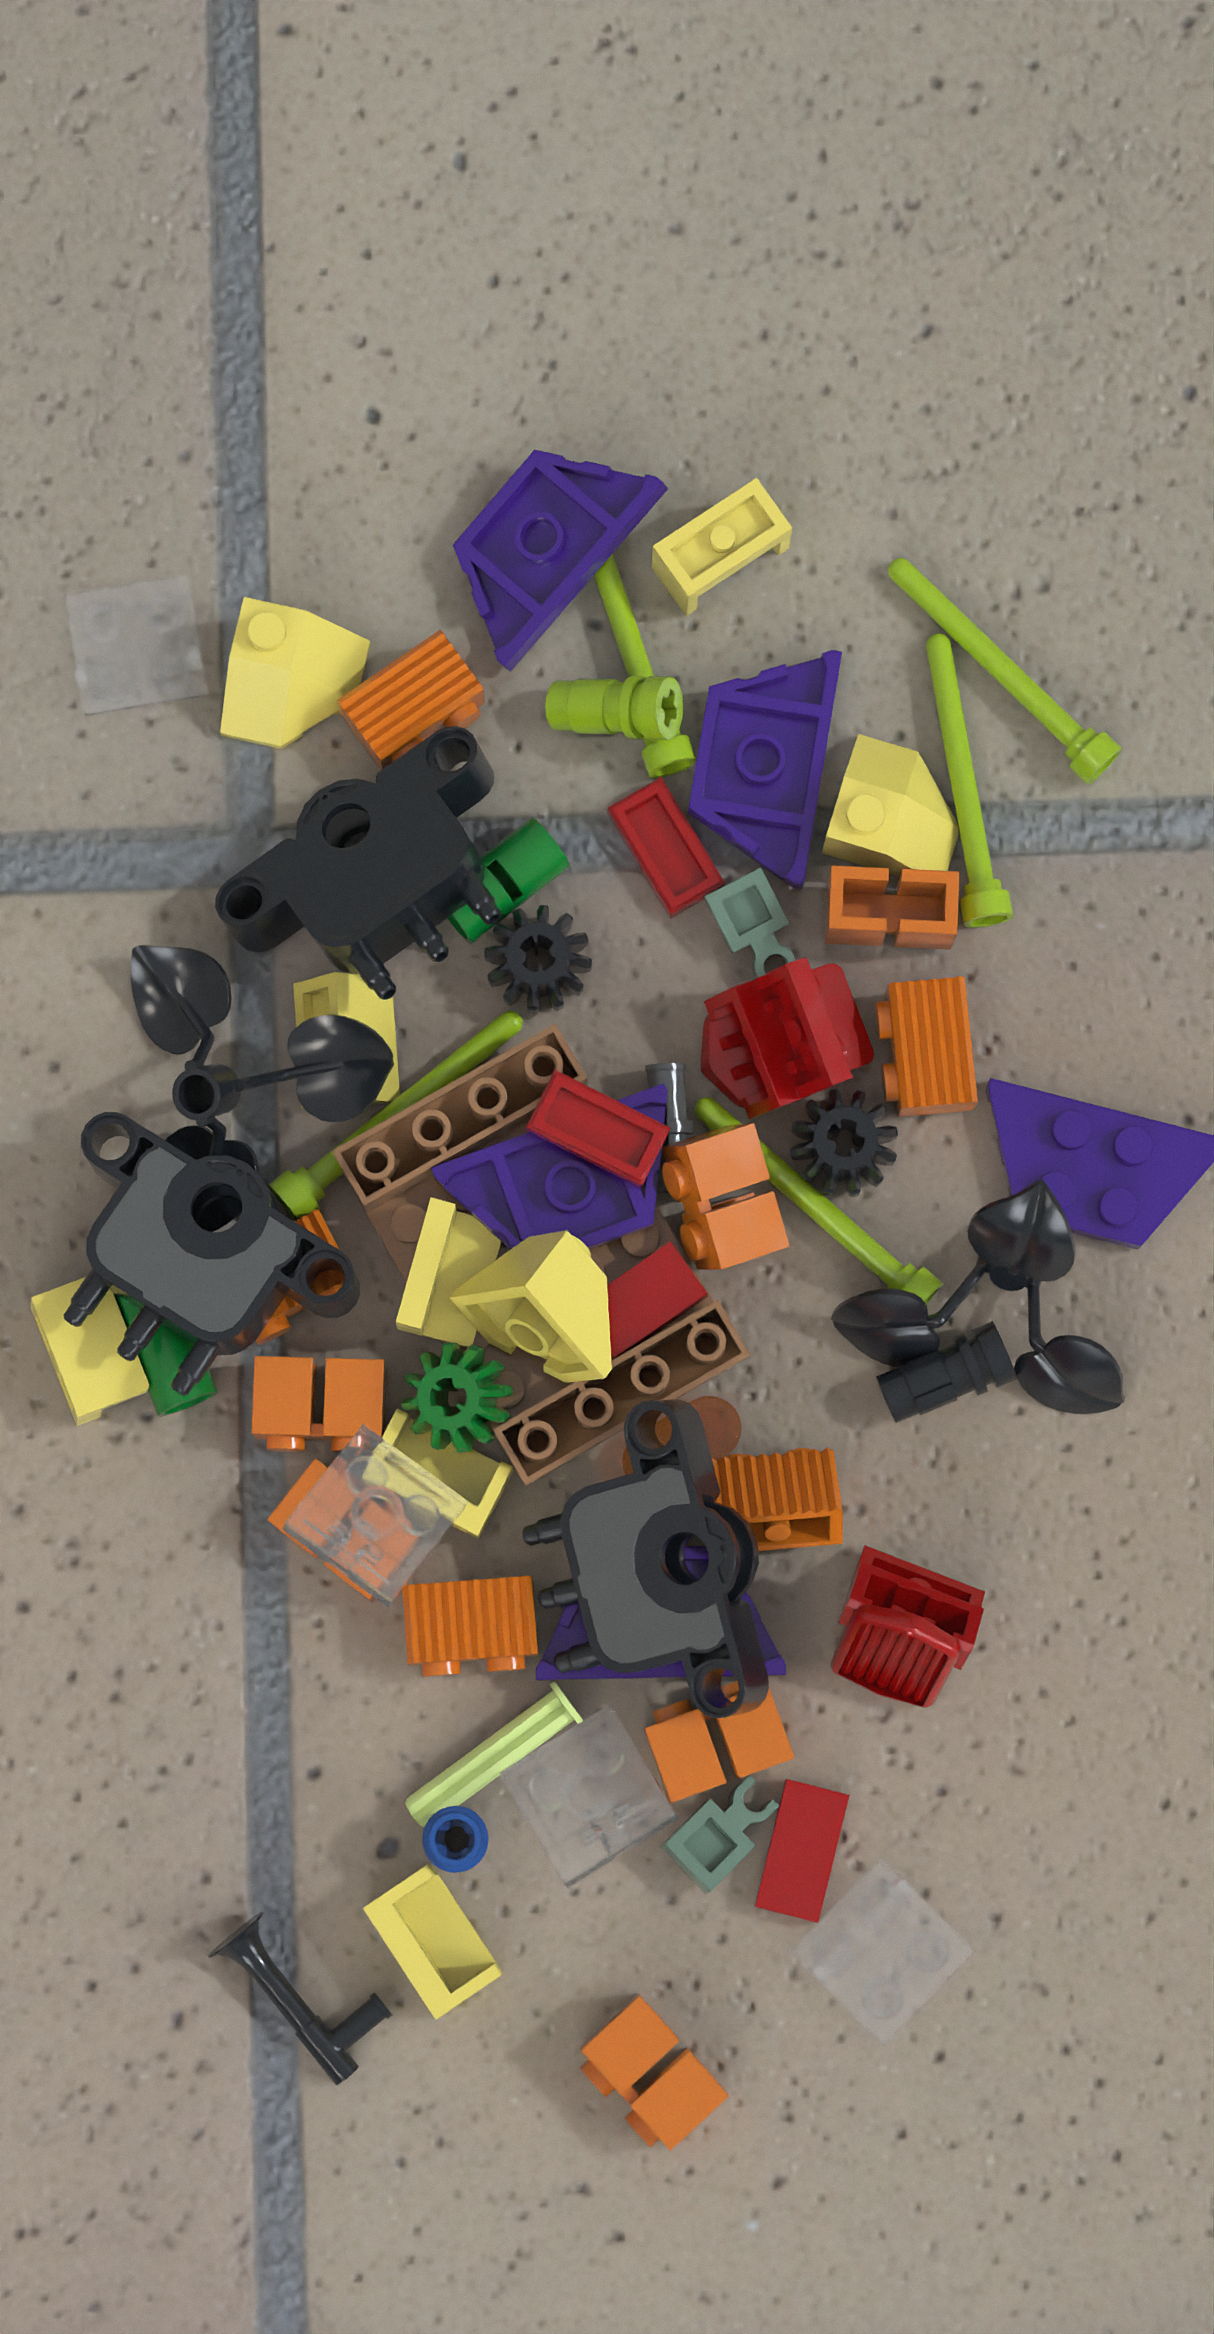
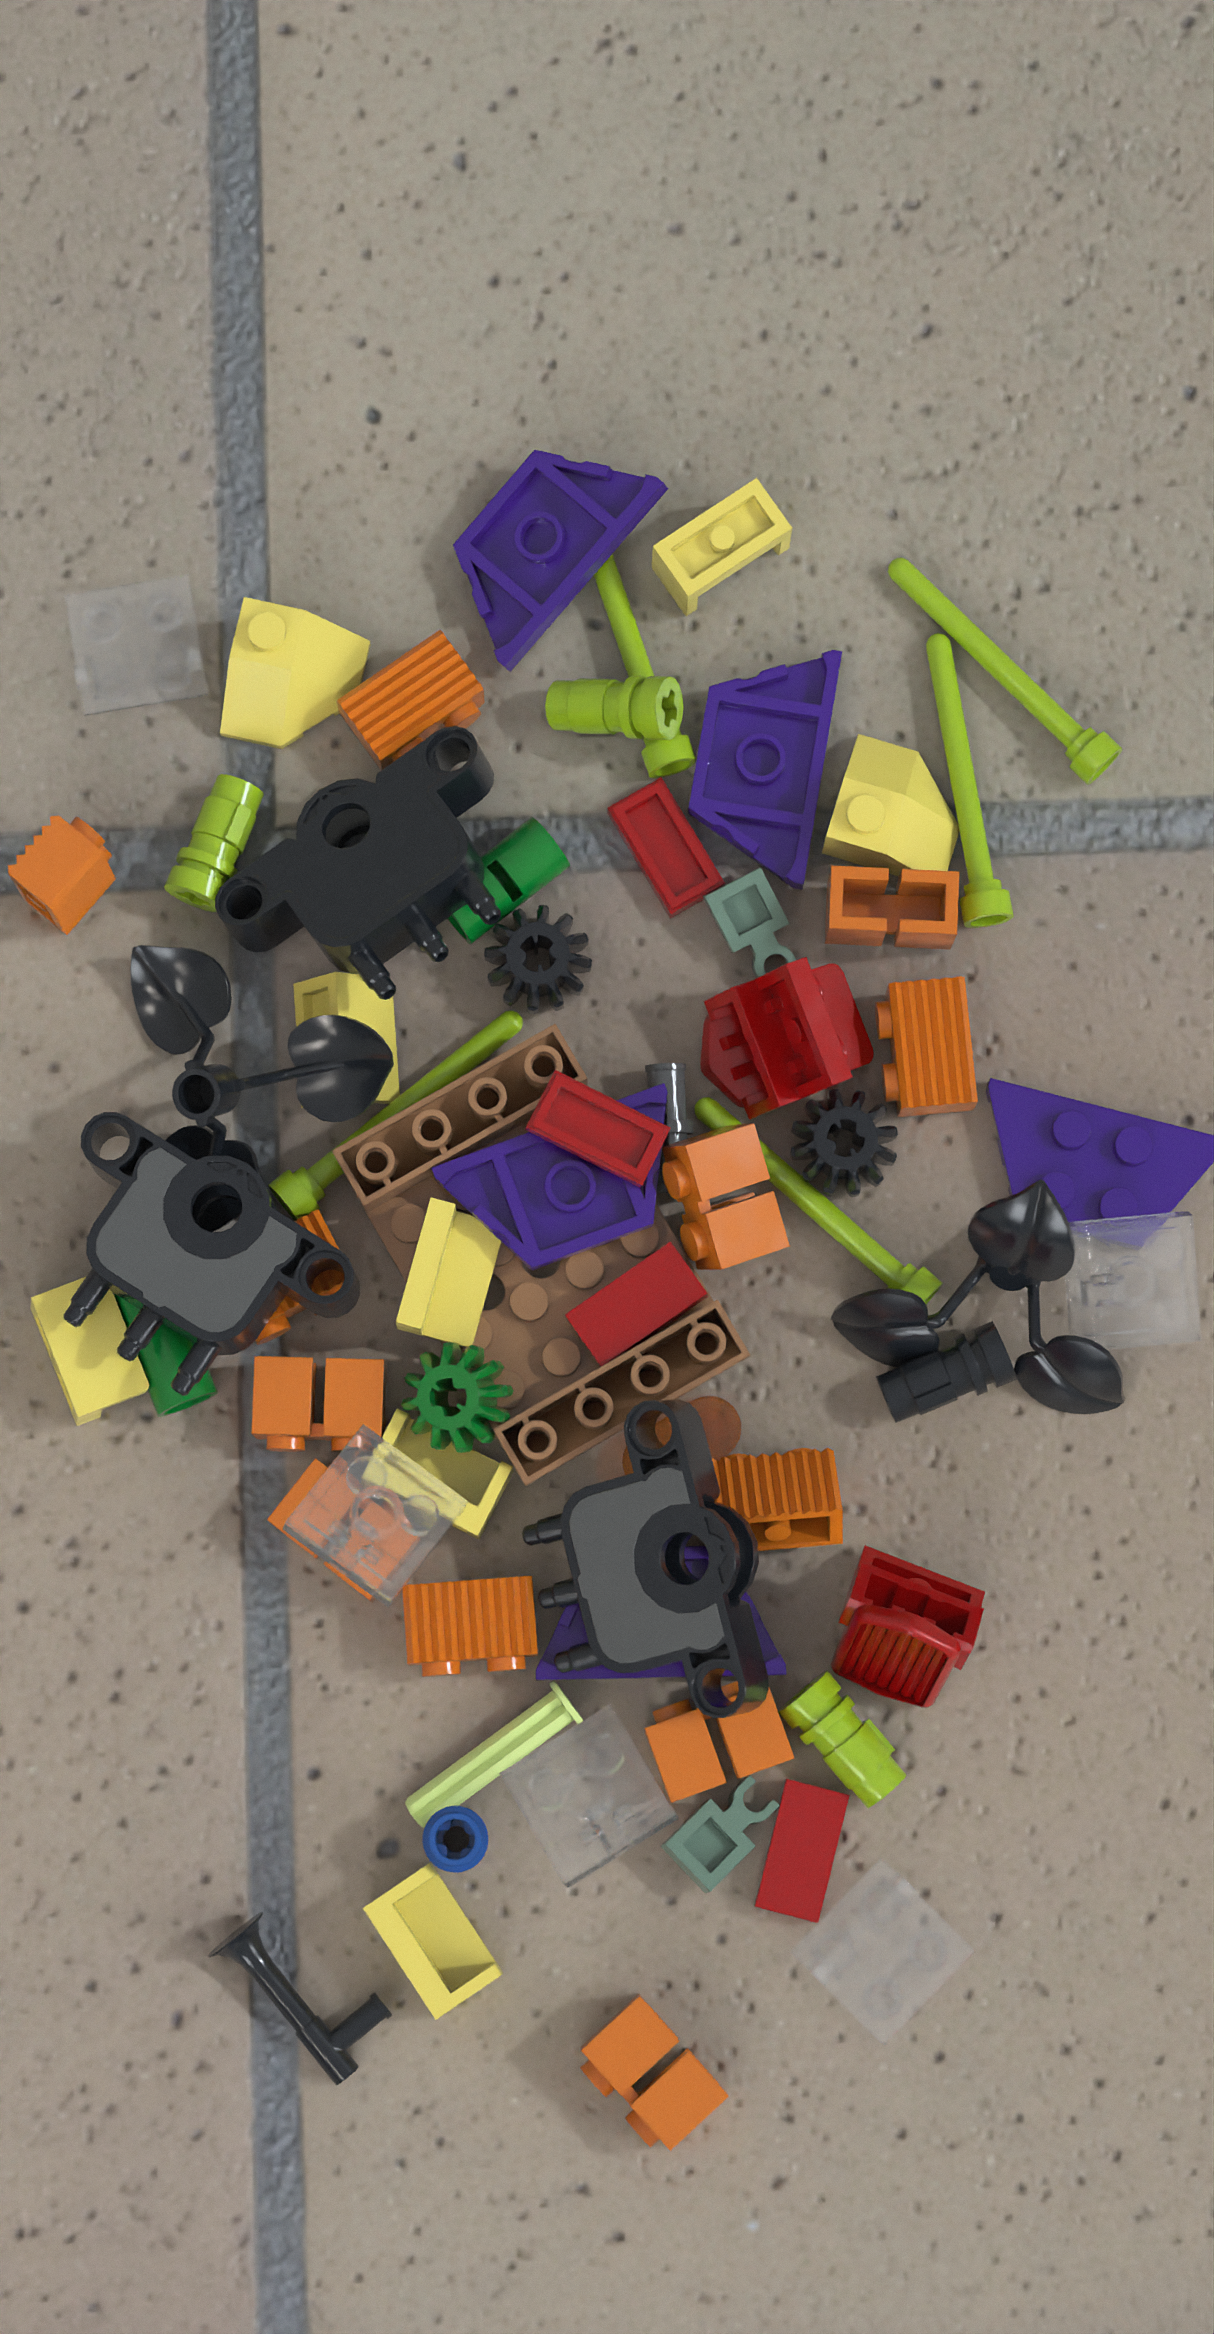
light yellow slope [449,1230,612,1383] -> none
none -> orange brick [8,815,116,935]
none -> lime axle [164,774,264,912]
none -> lime axle [778,1670,906,1808]
none -> clear hinge [1065,1211,1201,1349]

